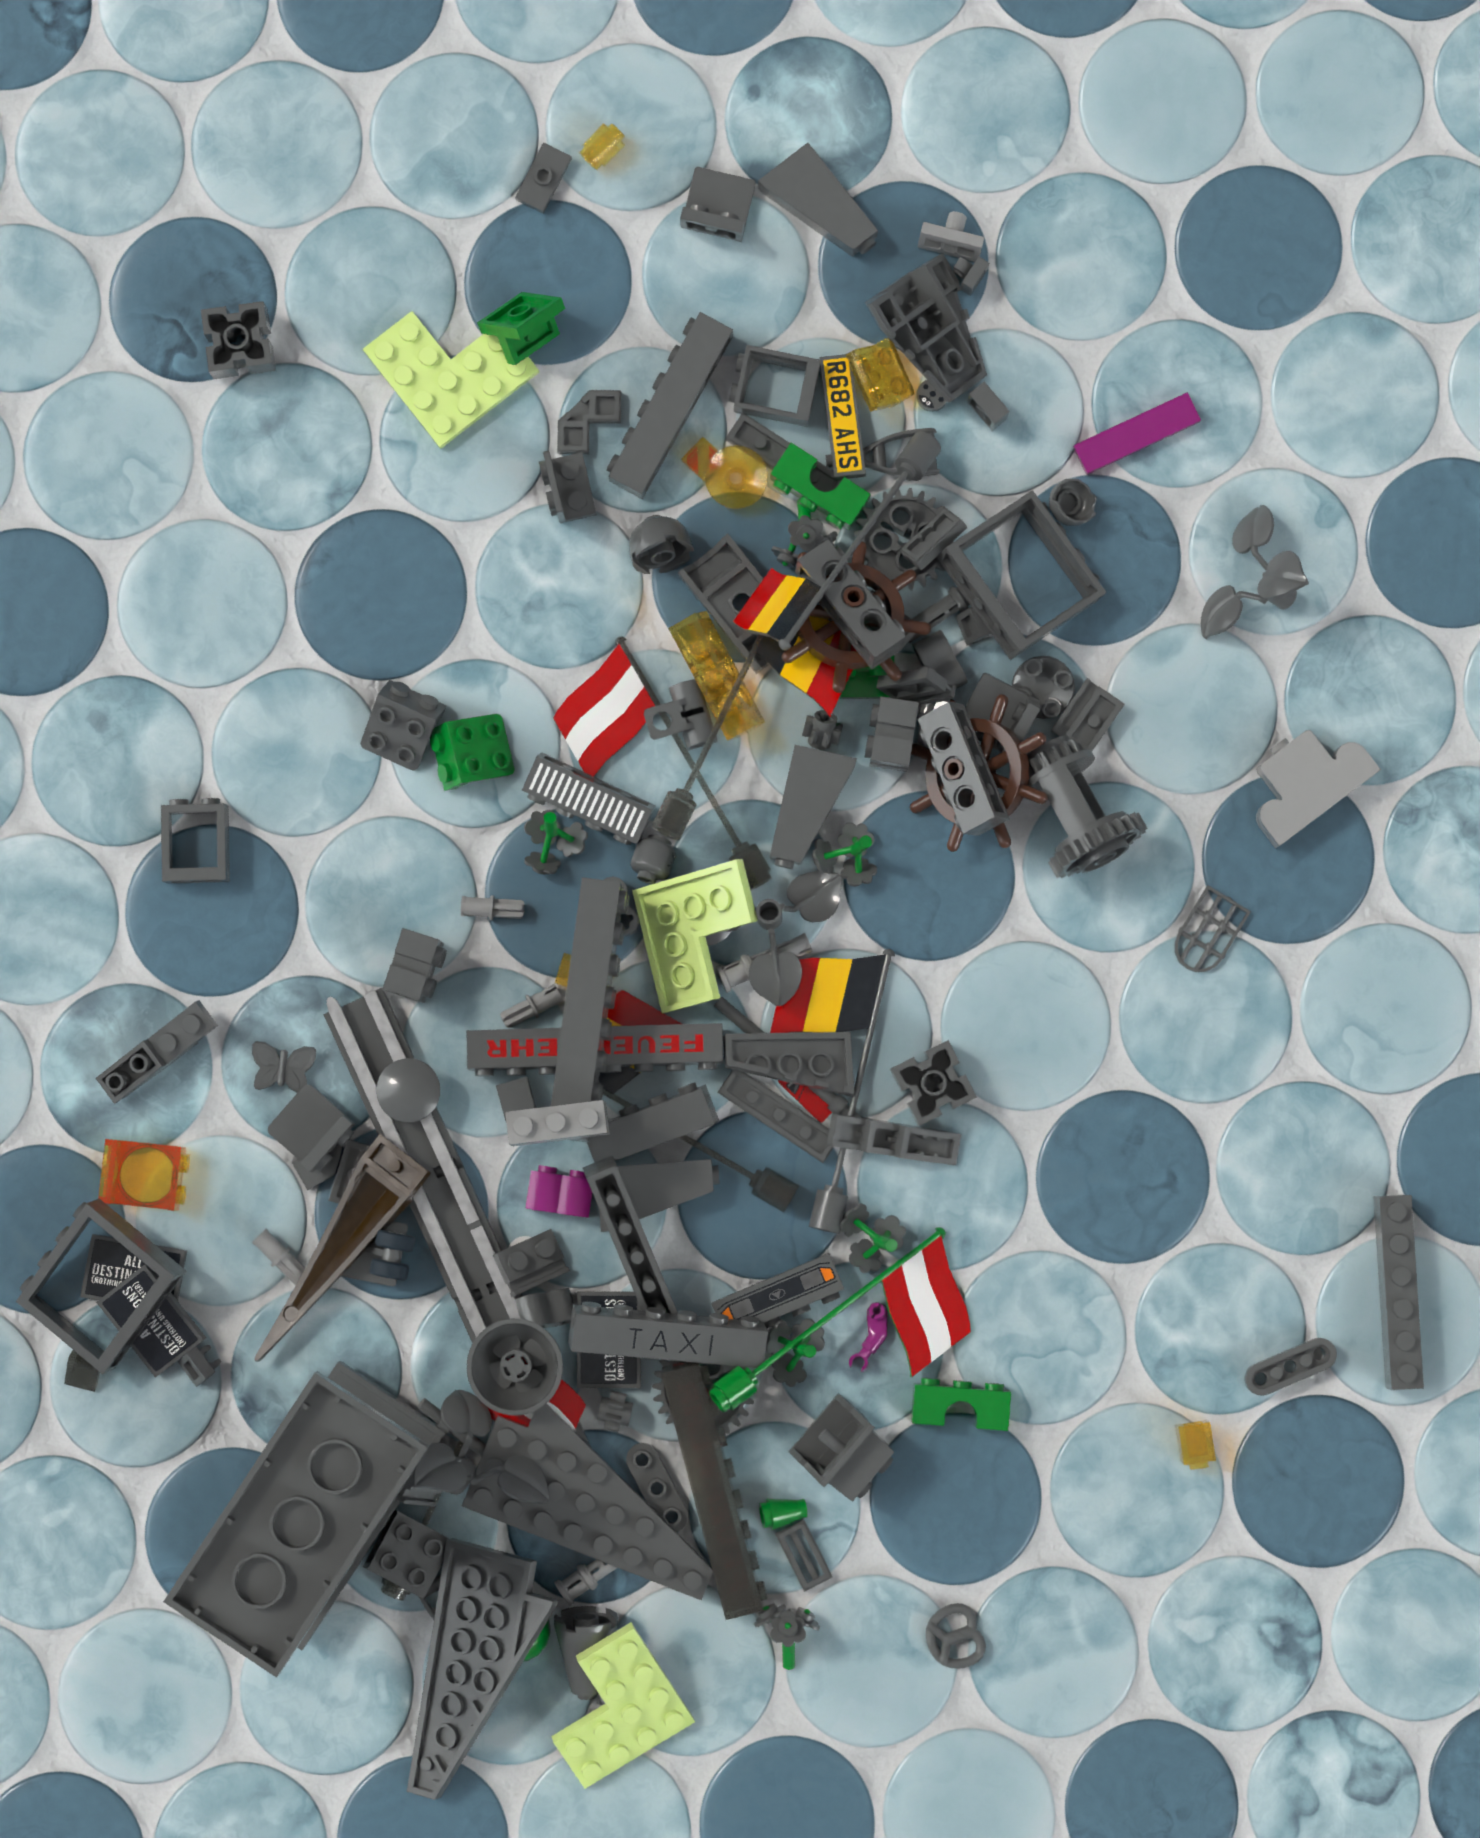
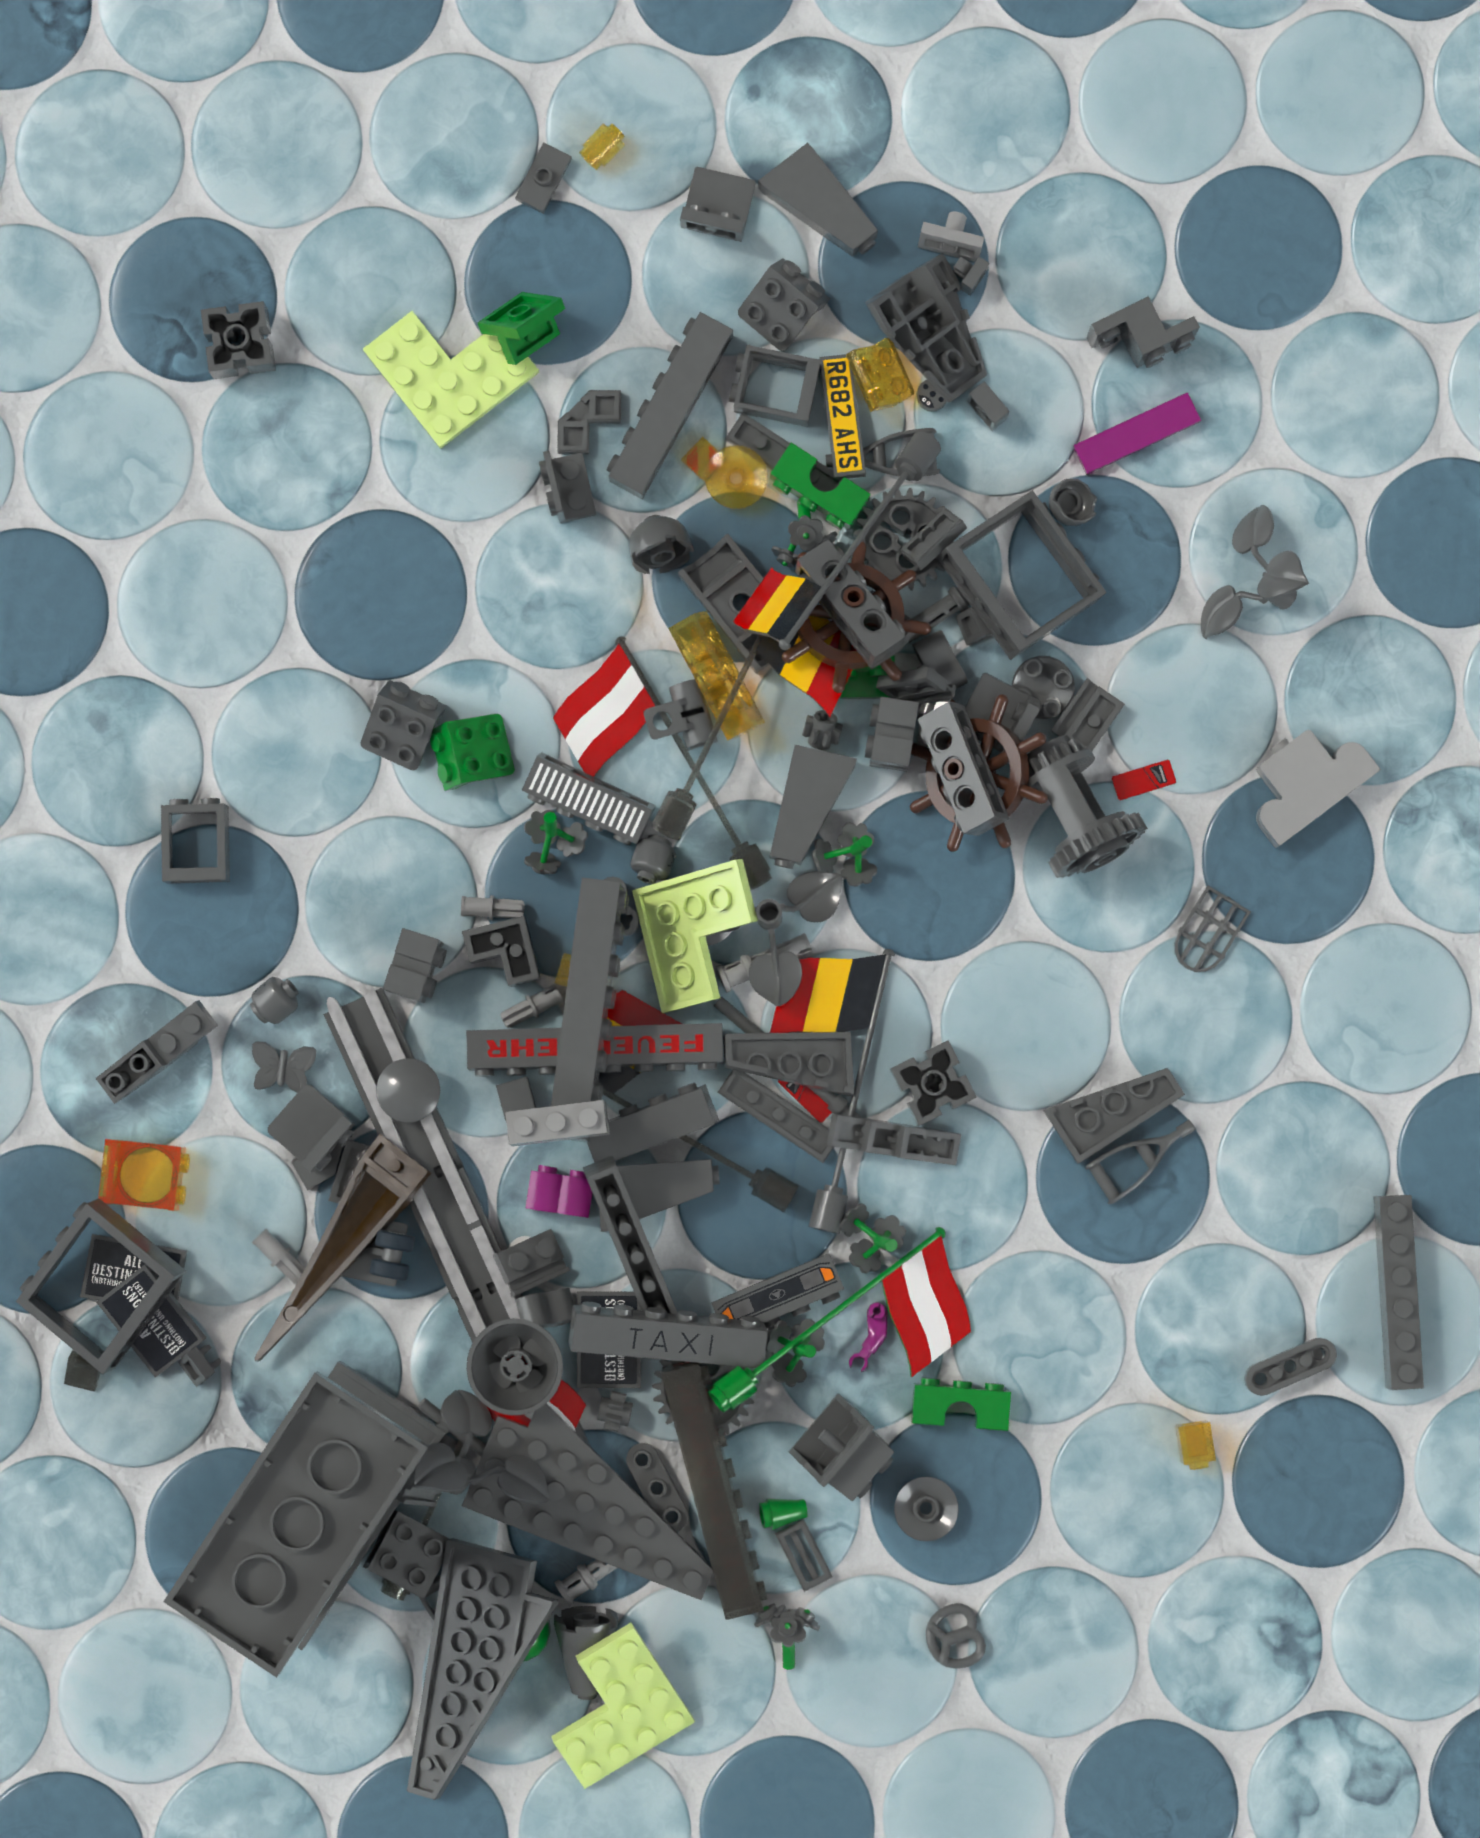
none -> dark grey head [250,977,299,1024]
none -> dark grey brick [462,916,541,987]
none -> dark grey bracket [738,258,831,351]
none -> dark grey dish [894,1476,959,1541]
none -> dark grey wing [1043,1068,1185,1164]
none -> dark grey piece [1085,1119,1196,1205]
none -> dark grey bracket [1086,296,1200,368]
none -> red sticker [1112,759,1176,800]

